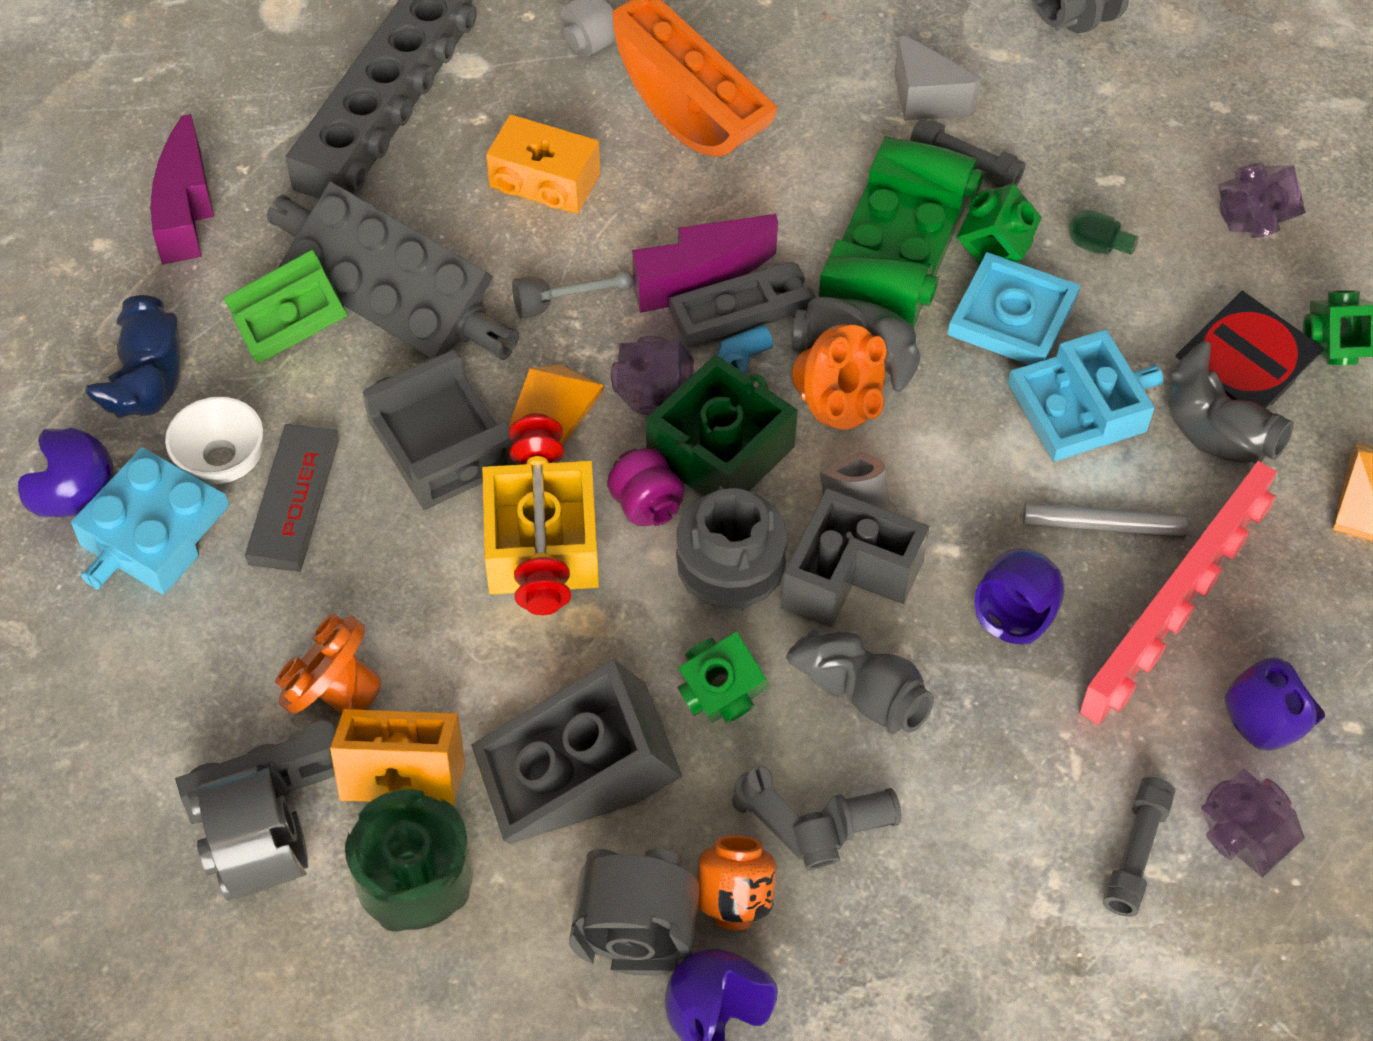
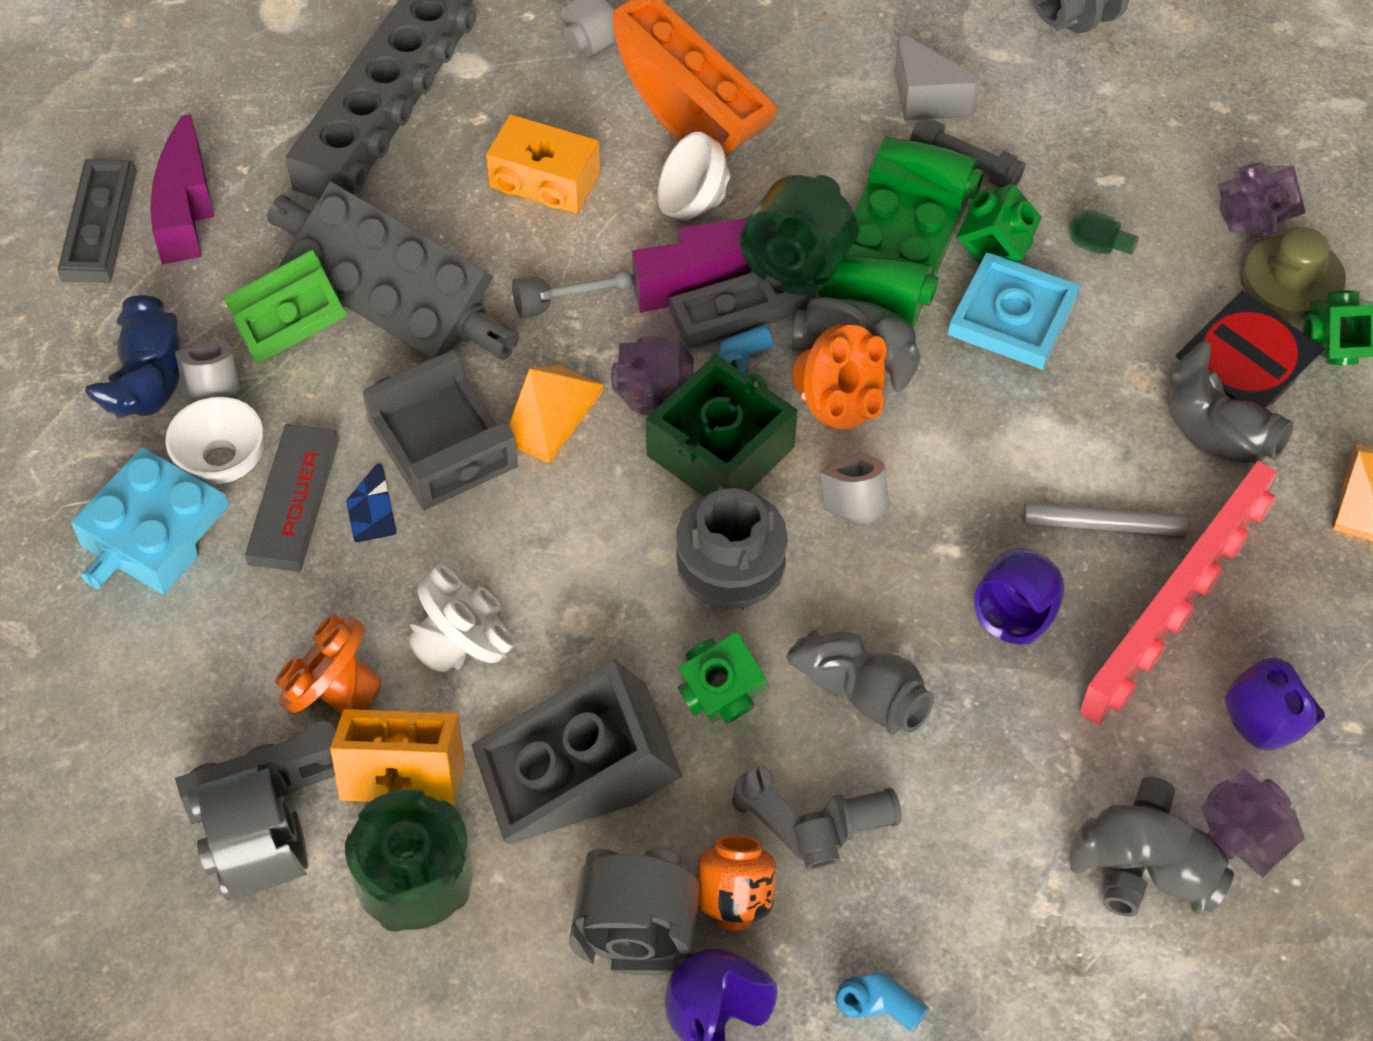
dark purple helmet [18,428,114,517] -> none
yellow brick [482,413,599,616] -> none
magenta piece [607,448,685,526] -> none
dark grey brick [781,488,930,627] -> none
medium azure plate [1008,329,1163,462] -> none
none -> dark grey tile [57,159,136,283]
none -> light grey plate [175,338,240,402]
none -> dark blue sticker [346,464,396,543]
none -> white plate [409,564,516,672]
none -> white piece [657,132,730,221]
none -> clear green brick [739,175,860,295]
none -> dark azure arm [835,973,929,1032]
none -> dark grey animal [1070,805,1234,914]
none -> olive plate [1241,227,1346,324]

